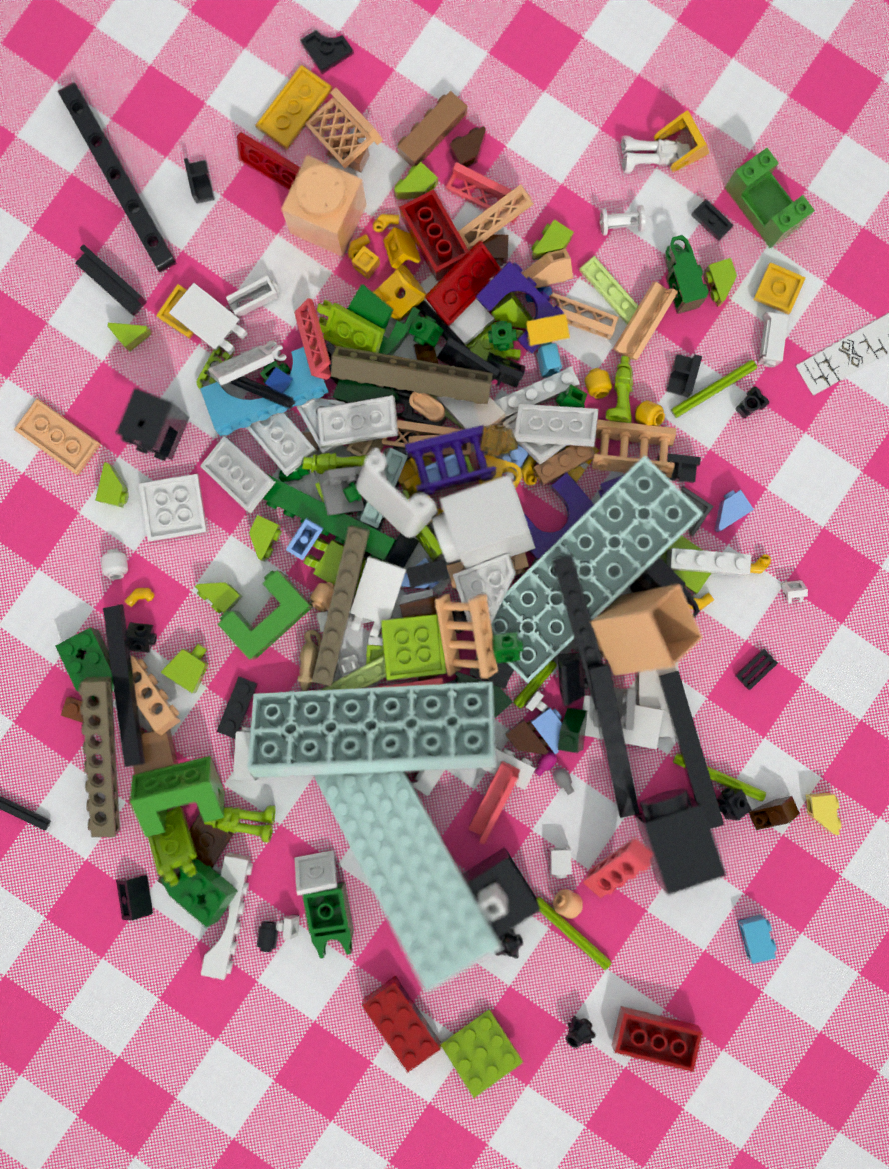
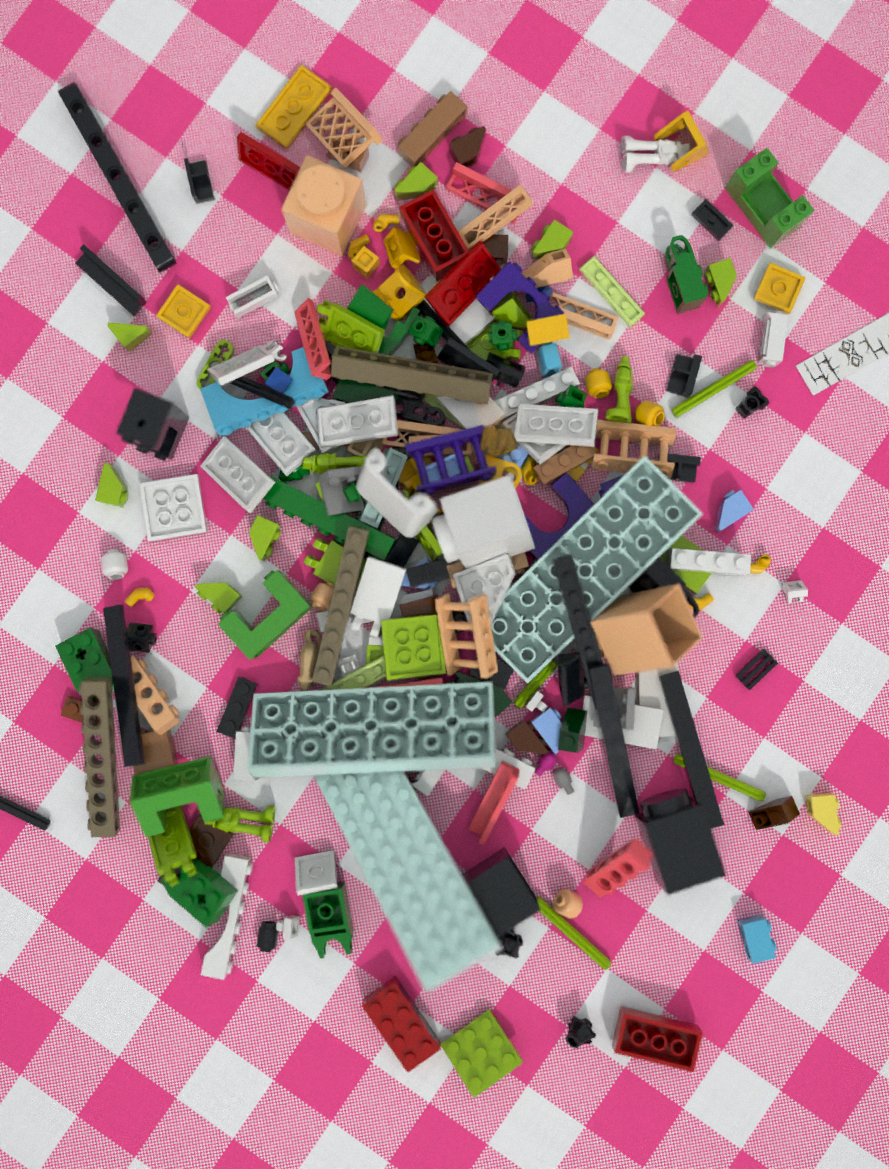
light nougat tile [14,398,101,475] -> none
black panel [116,875,153,921] -> none
lime torso [161,643,209,693] -> none
white tile [169,283,247,355] -> none
light blue slope [286,518,323,560] -> none
black tile [300,30,354,74] -> none
light nougat tile [409,391,445,422] -> none
white brick [478,883,508,922] -> none
green brick [493,632,524,663] -> none
white brick [550,847,572,878] -> none
white hose [600,205,646,235] -> none
light nougat fence [613,282,678,360] -> none
dark grey tile [680,486,713,537] -> none
black brick [716,788,752,821] -> none

